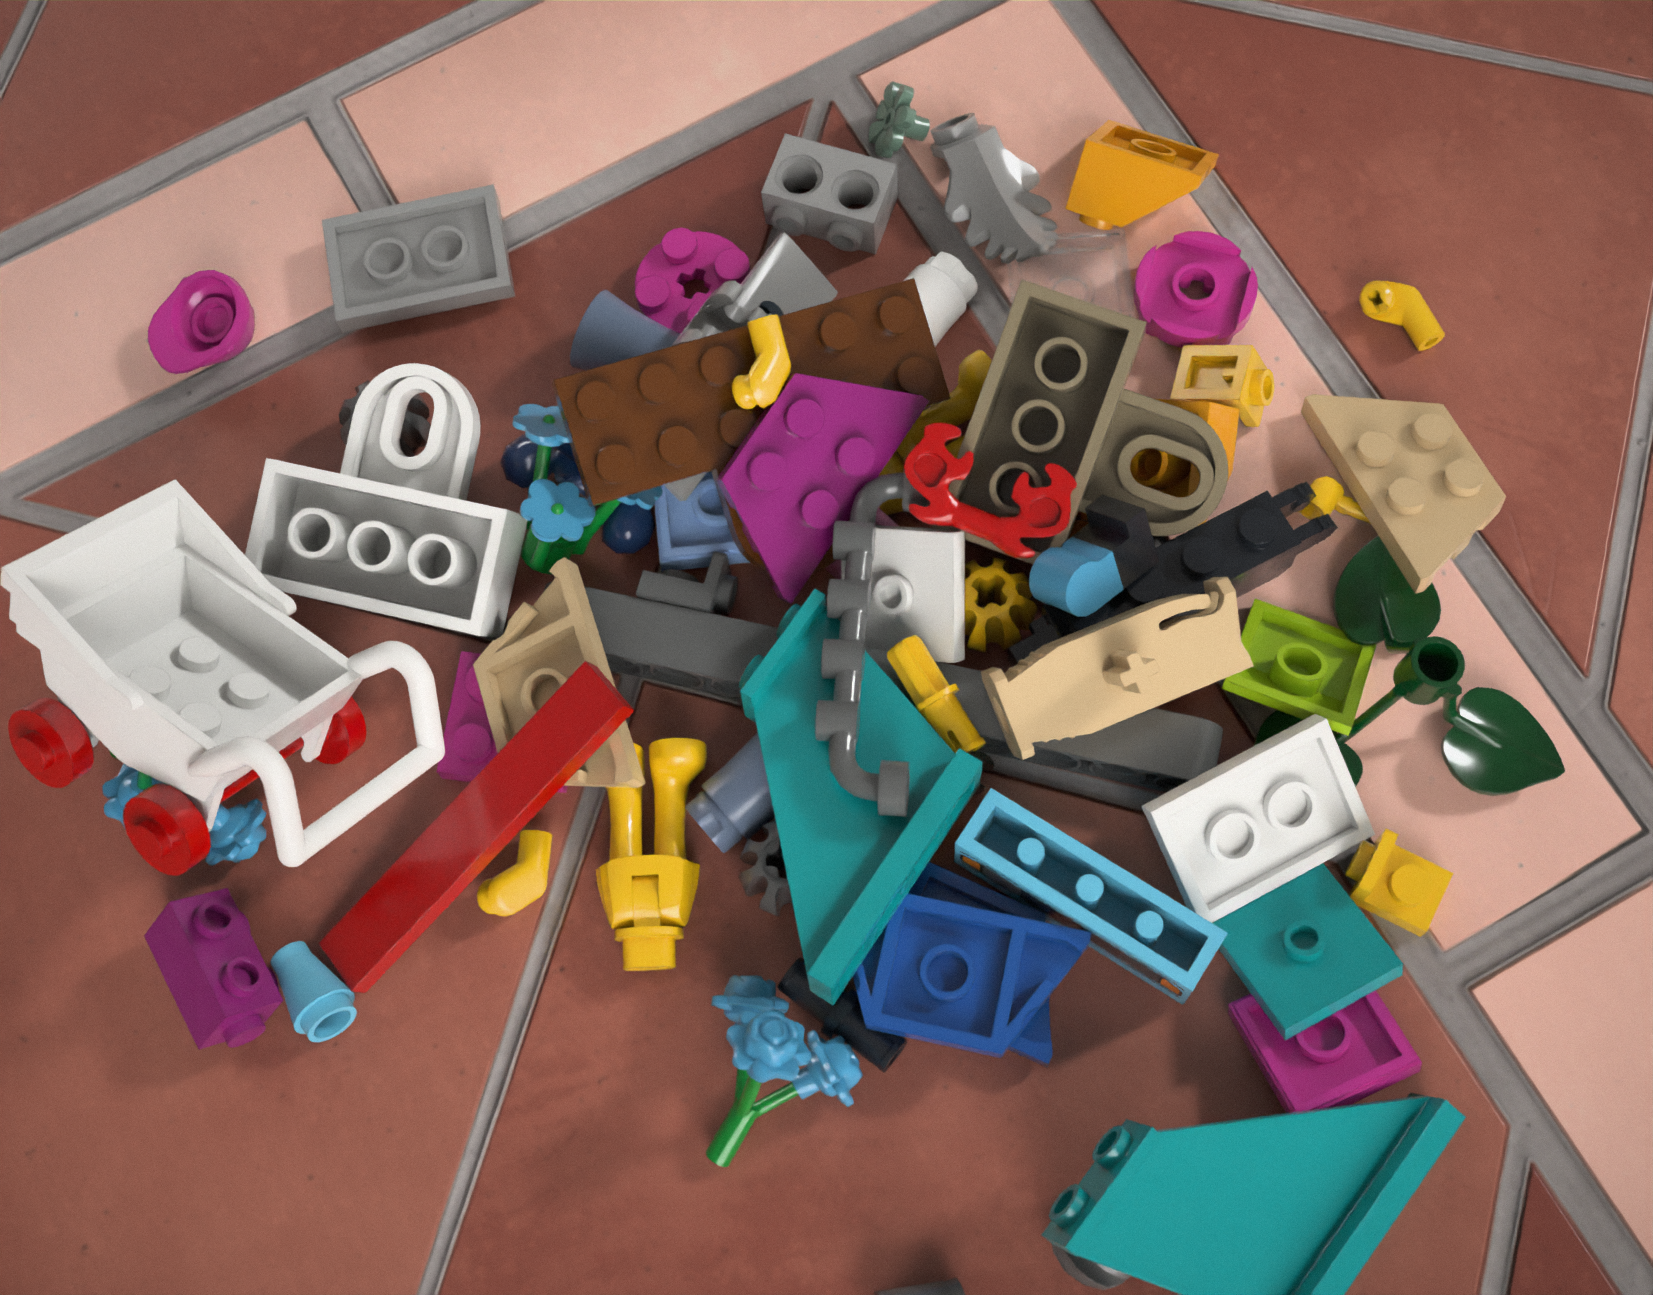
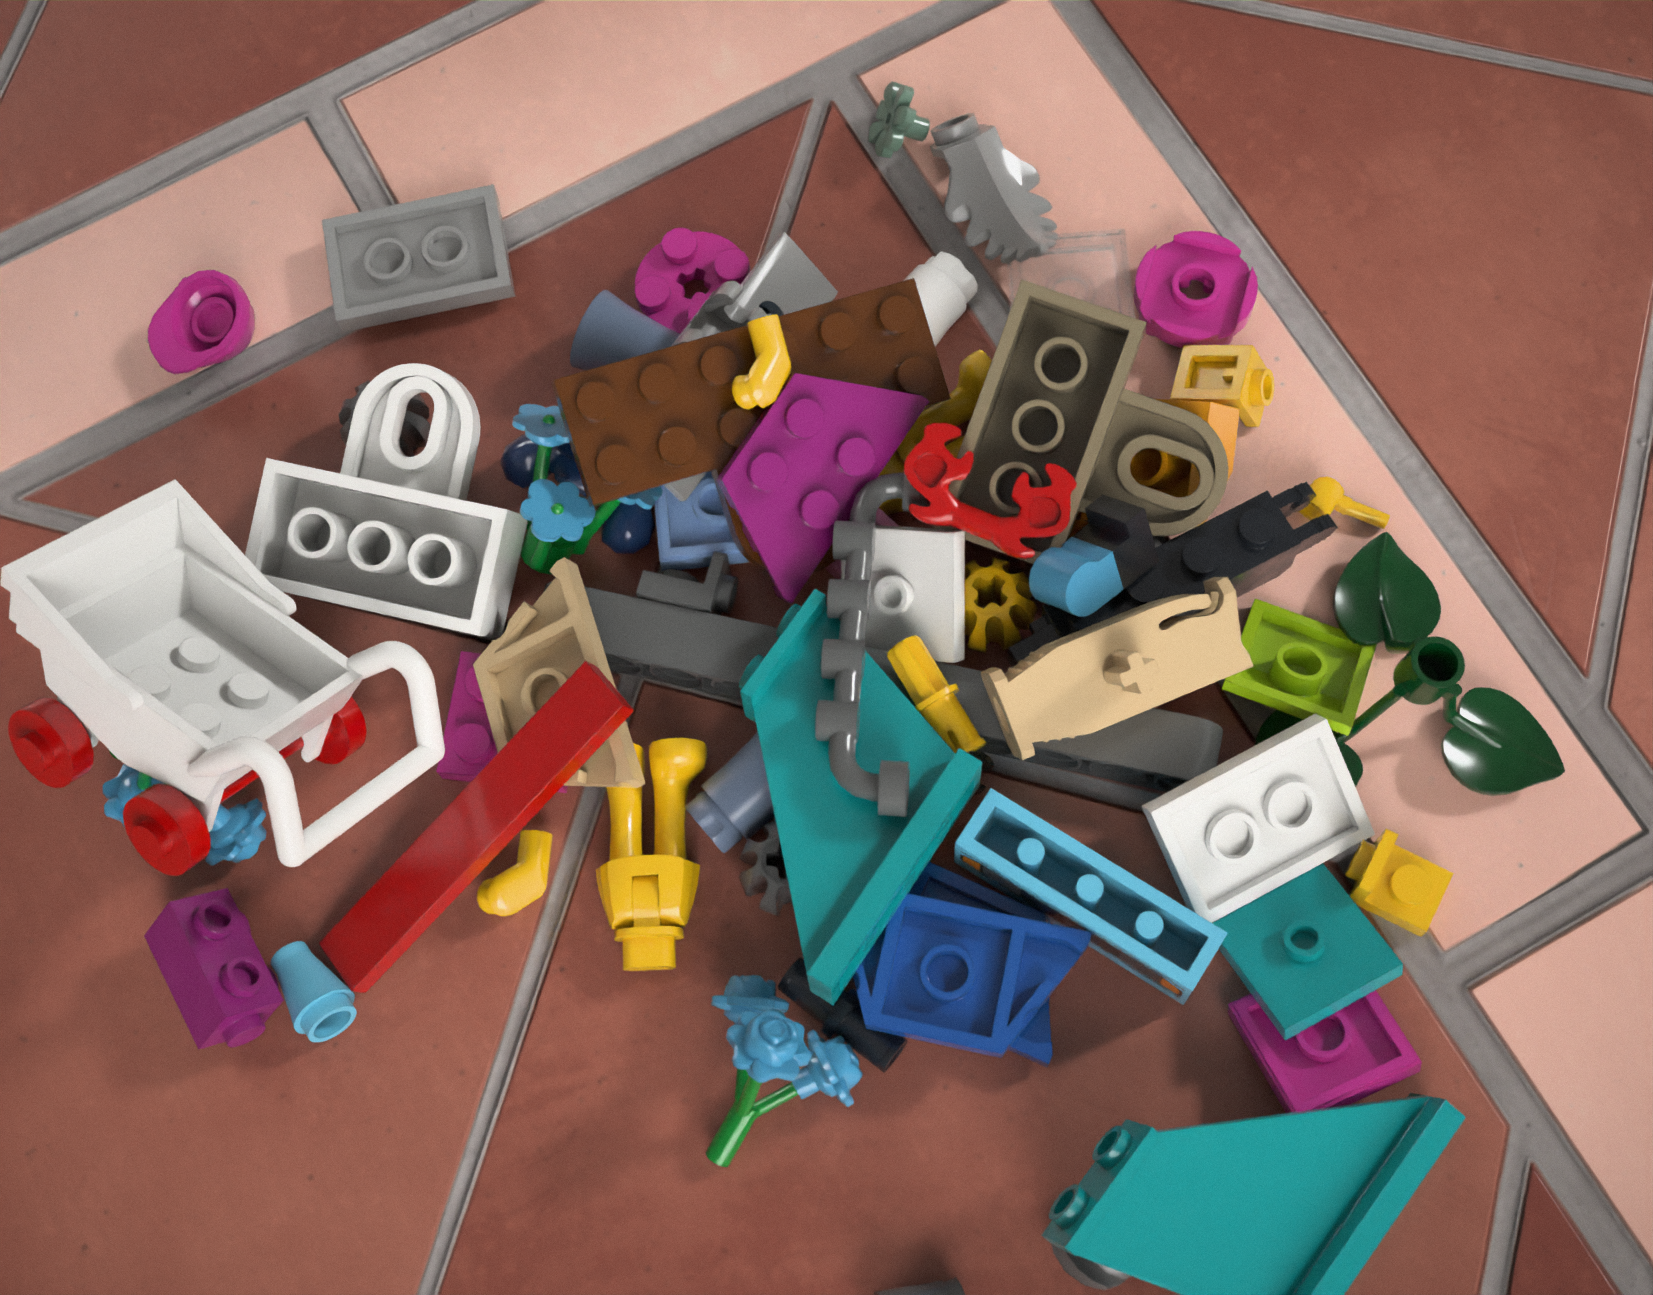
light grey brick [761,133,898,254] -> none
light orange slope [1065,120,1219,230] -> none
tan wing [1301,394,1506,594] -> none
yellow arm [1359,280,1445,351] -> none

